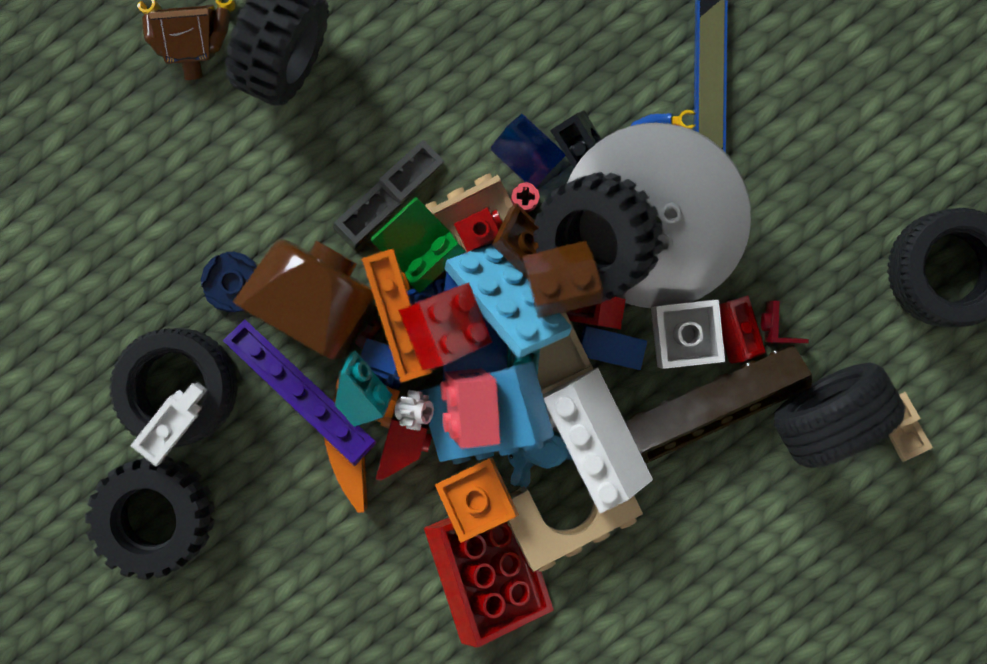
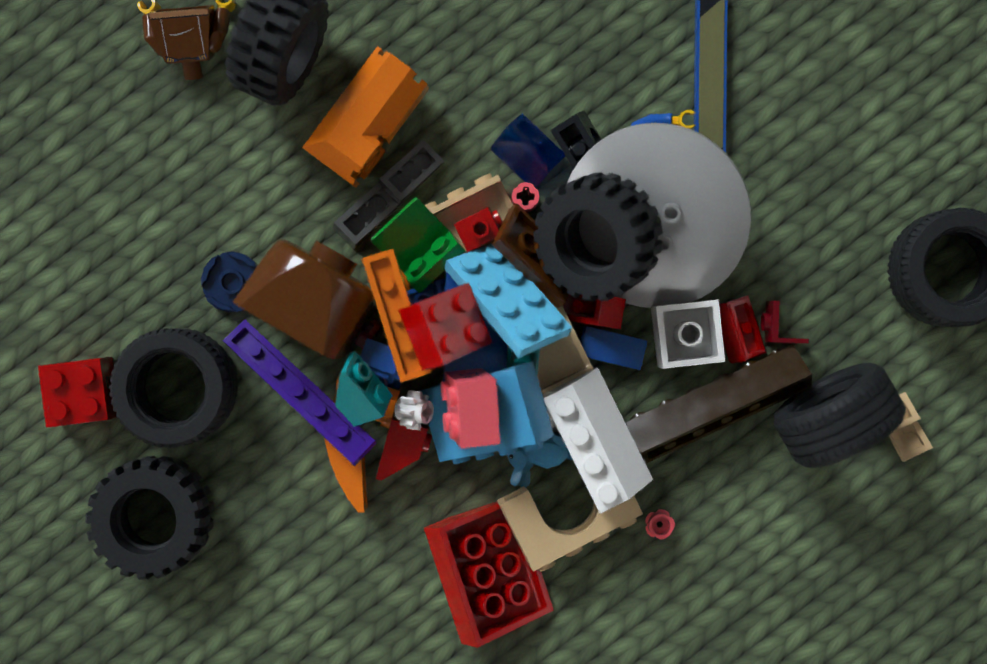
white hinge [131,382,207,466] -> none
orange tile [435,458,519,543] -> none
reddish brown slope [522,241,602,318] -> none
none -> red brick [38,357,117,428]
none -> orange brick [302,46,429,188]
none -> coral plate [645,509,675,539]

